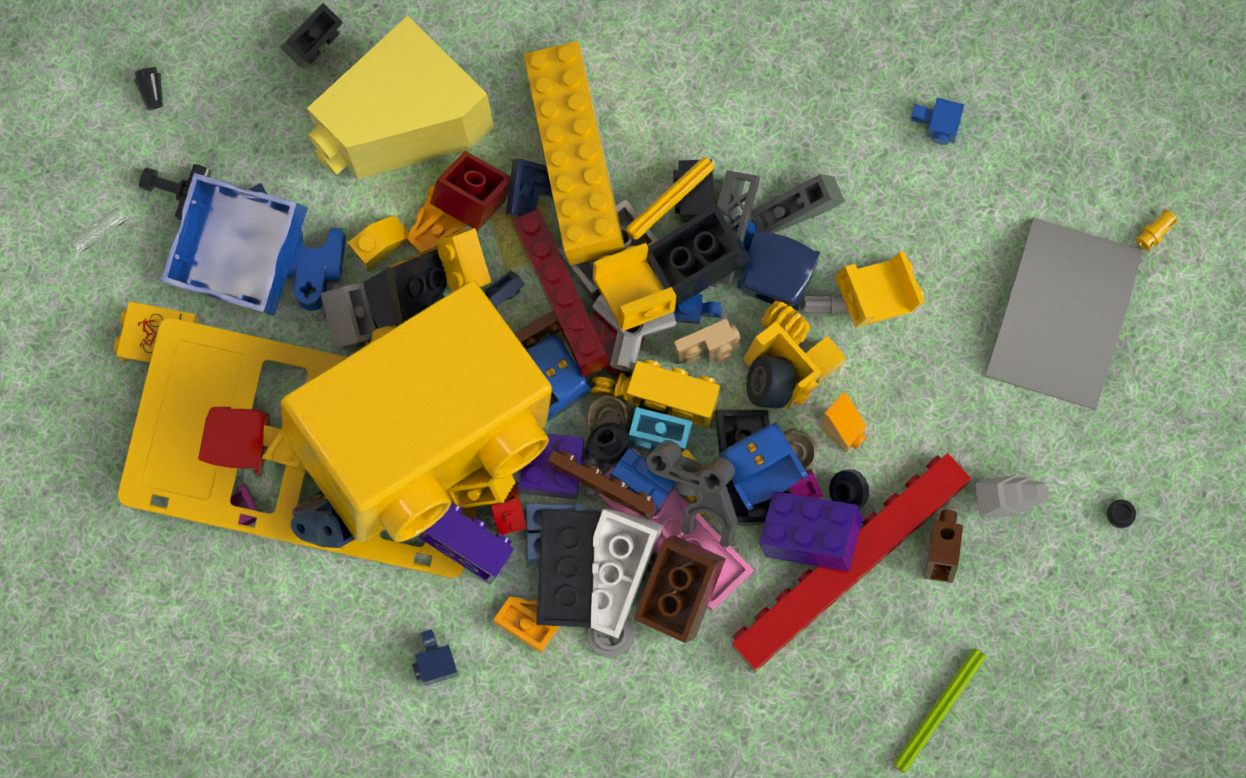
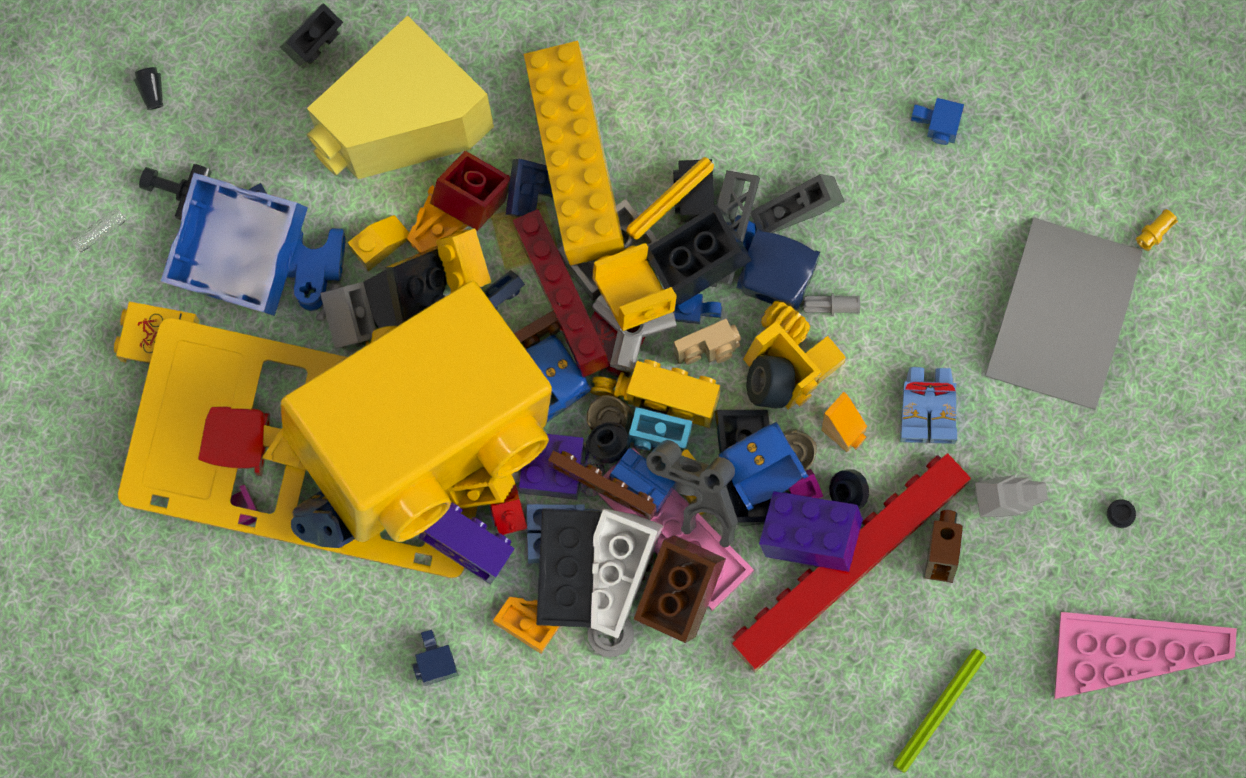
yellow panel [835,251,925,328] -> none
none -> medium blue hips [900,367,957,444]
none -> bright pink wing [1054,612,1237,700]

